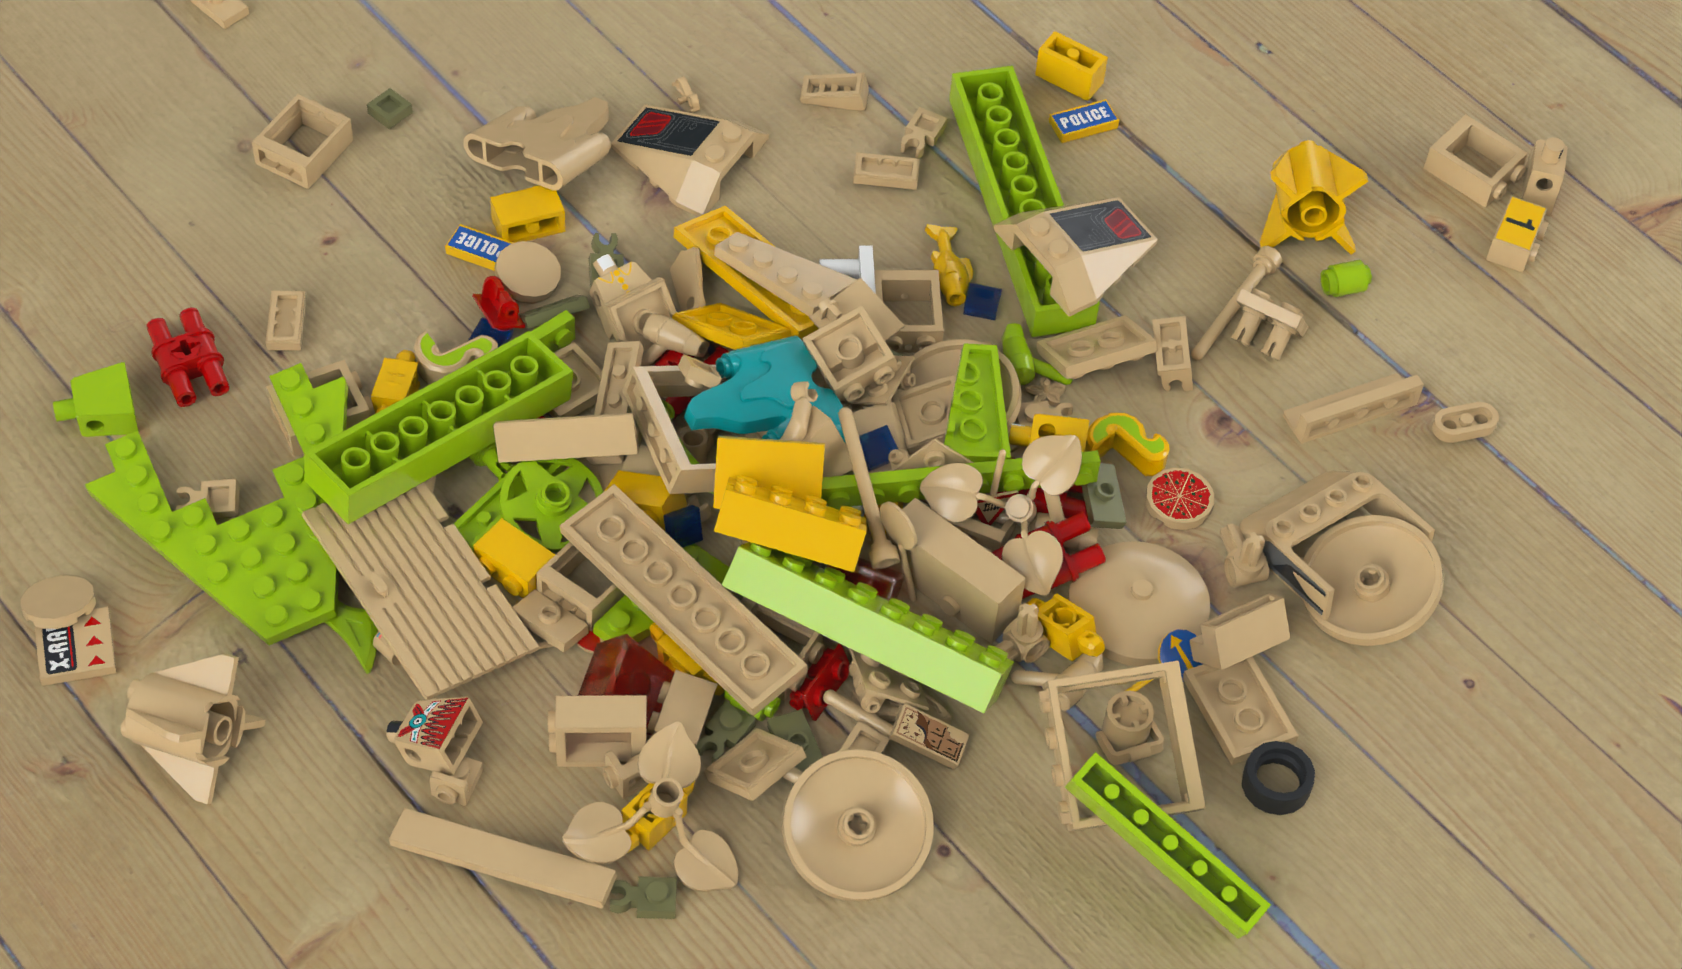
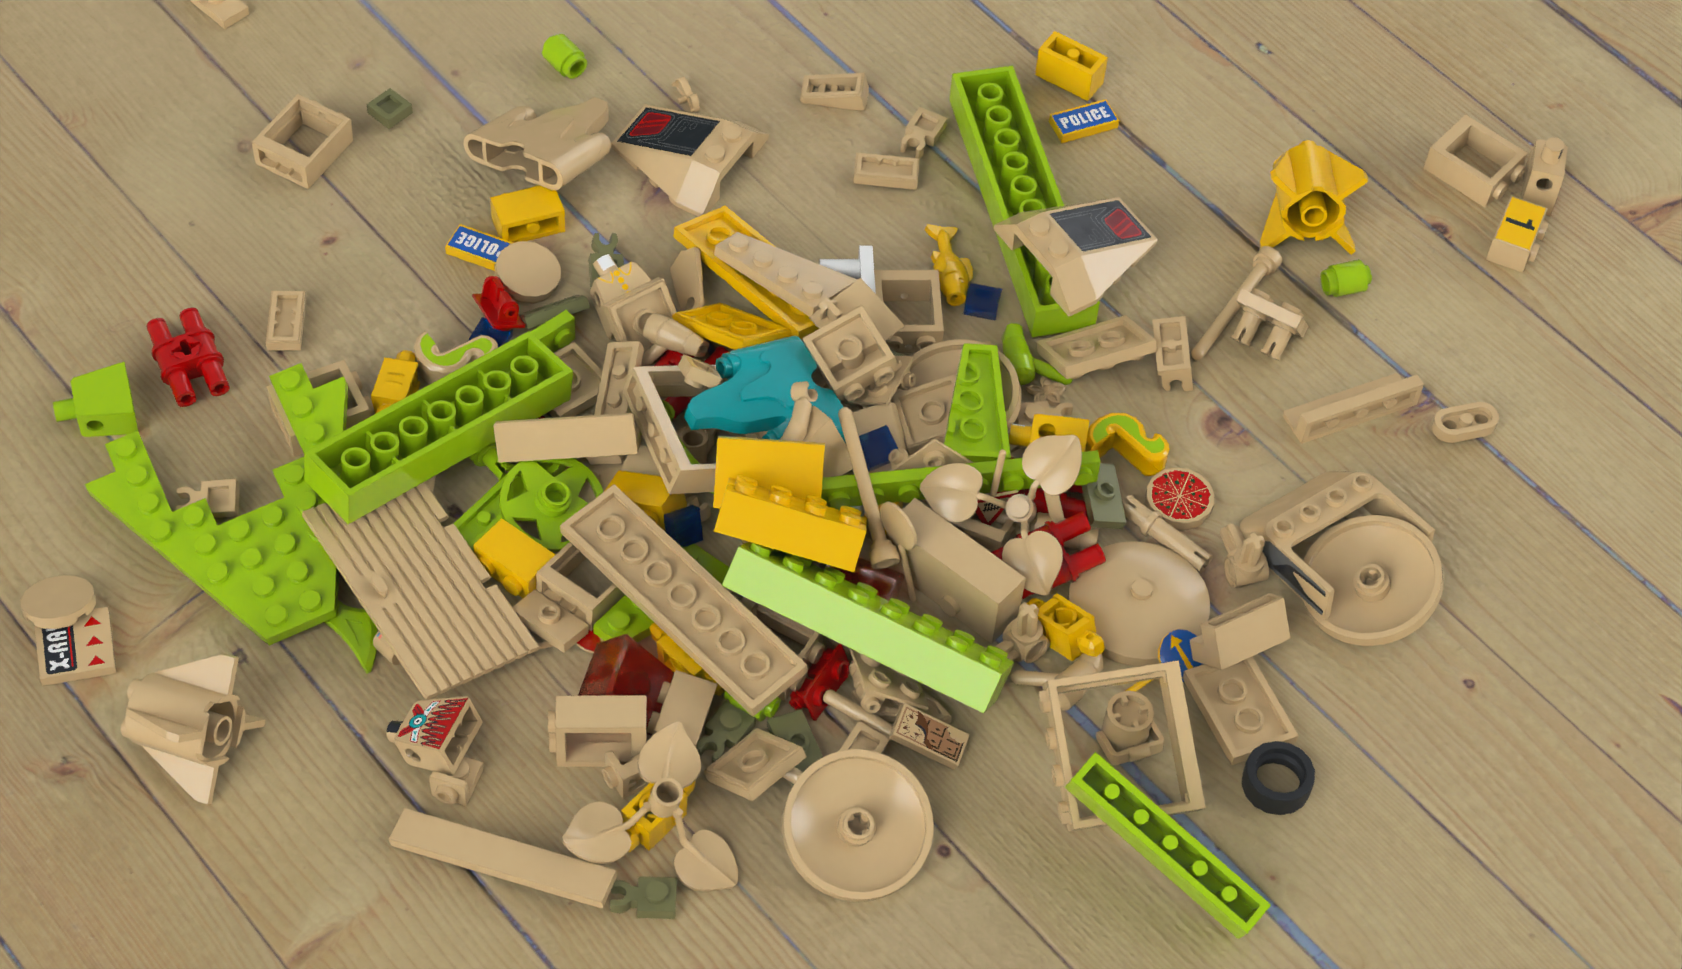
none -> lime brick [542,34,587,79]
none -> tan pin [1122,494,1213,574]

